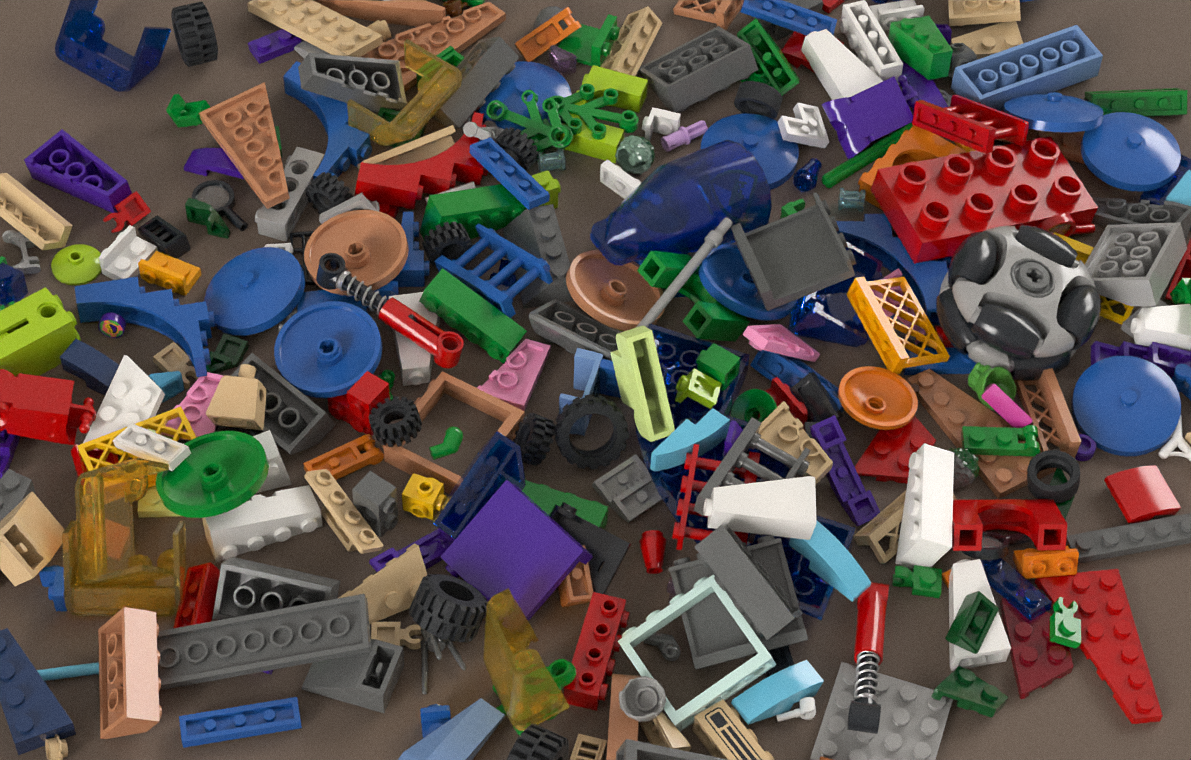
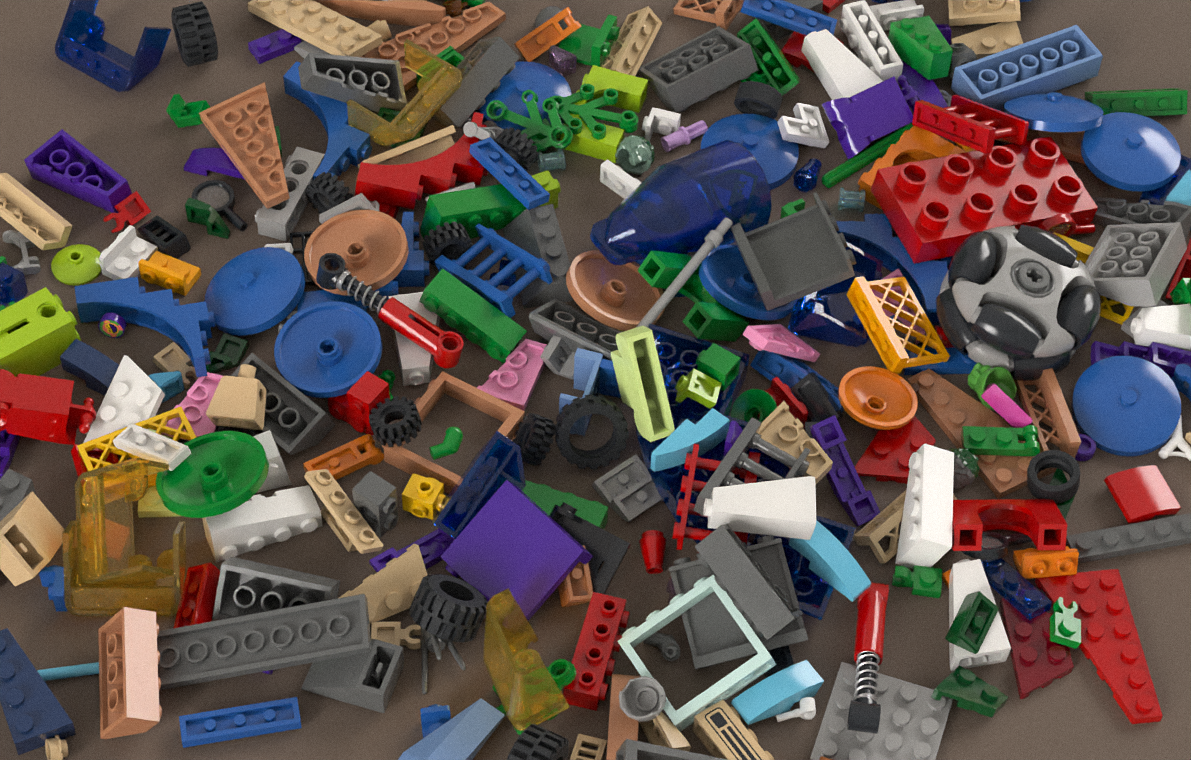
none -> light grey bracket [540,335,575,380]

